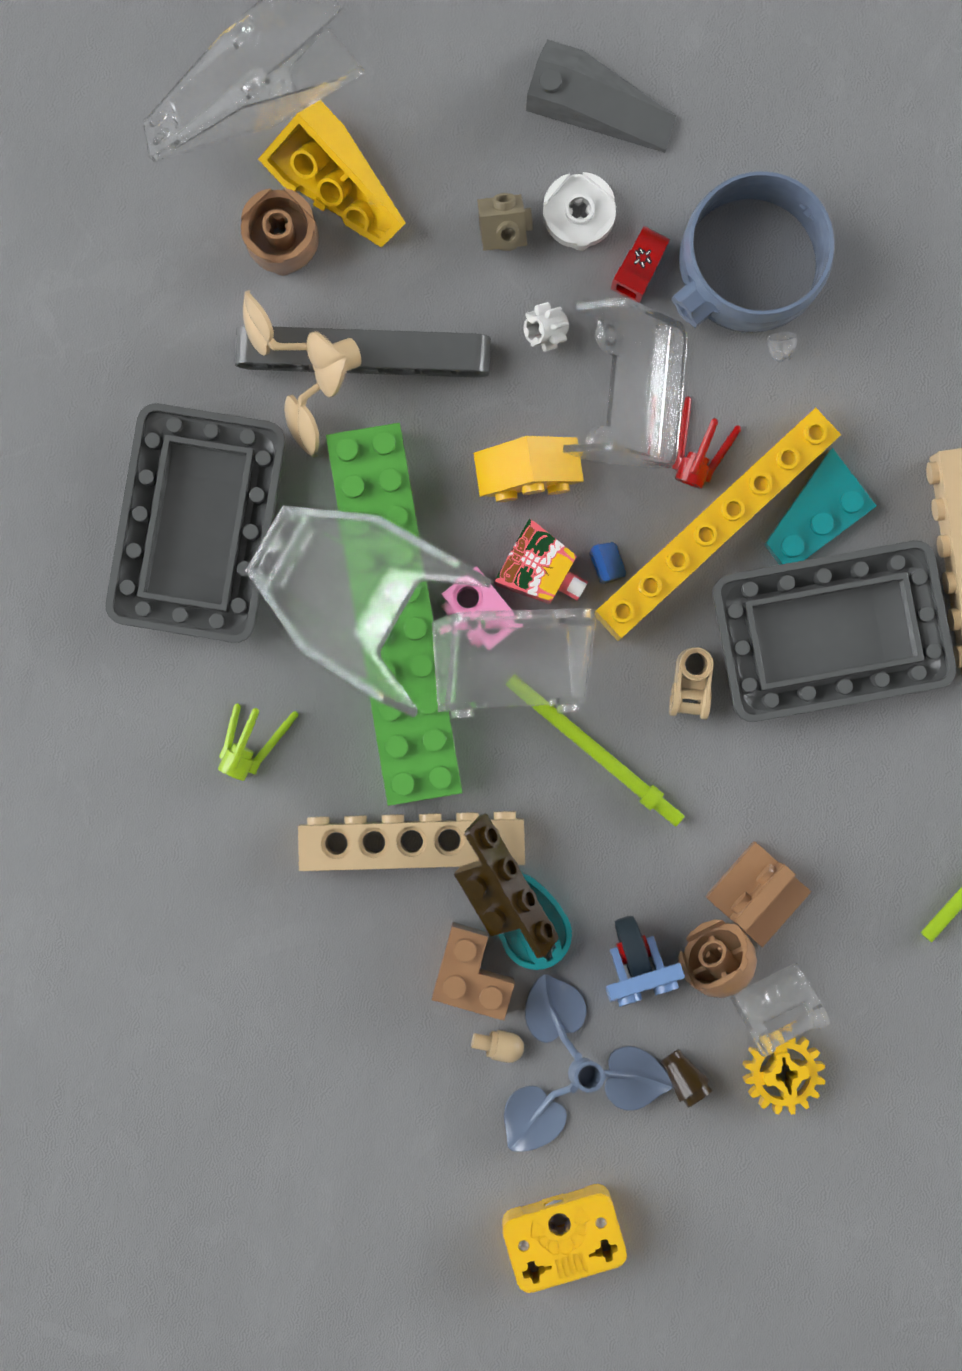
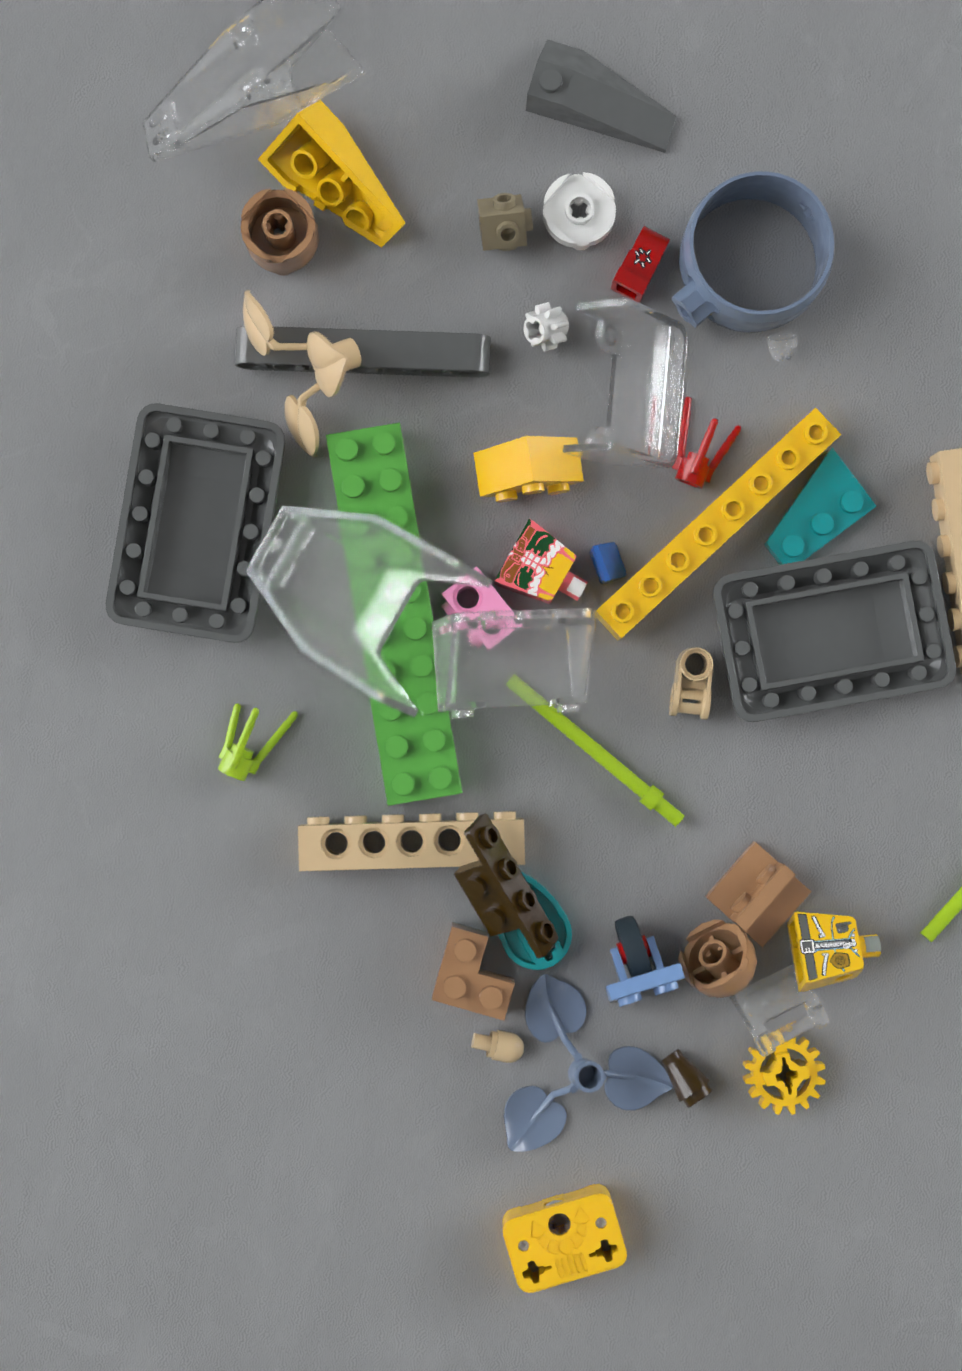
none -> yellow torso [787,912,881,992]

